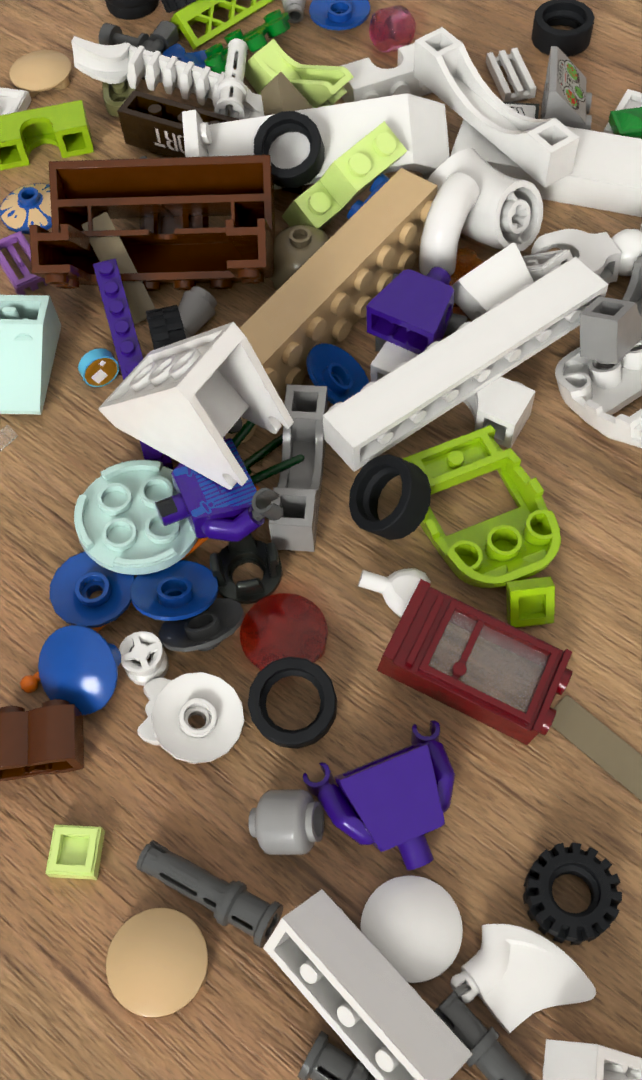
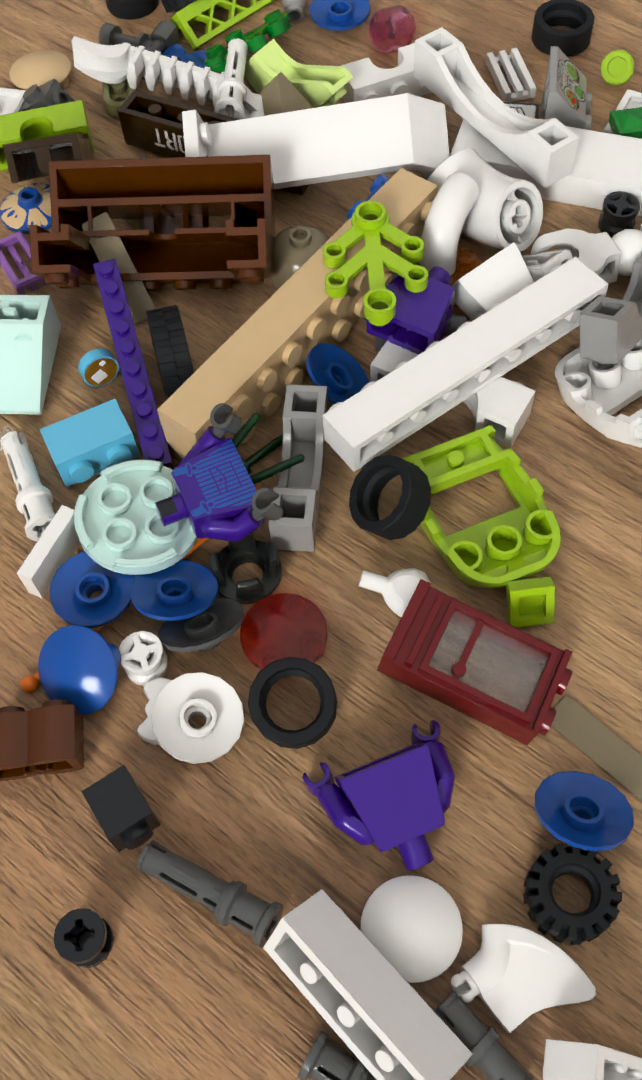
yellowish green tile [45,824,105,880] -> none
white ladder [98,322,294,490] -> none
tan dish [106,908,208,1017] -> none
light grey cone [178,286,217,338] -> none
light grey head [249,789,324,855] -> none
black tyre [254,111,325,188] -> none
yellowish green arch [281,121,407,230] -> none
none -> white pin [0,431,55,541]
none -> dark brown door [2,132,94,183]
none -> white tile [16,505,80,598]
none -> dark grey bracket [19,78,74,112]
none -> medium azure brick [39,399,140,487]
none -> black wheel [54,908,114,968]
none -> black brick [81,765,161,852]
none -> lime plant [322,201,429,326]
none -> blue dish [534,771,634,851]
none -> black wheel [598,191,640,238]
none -> lime tile [601,50,635,86]

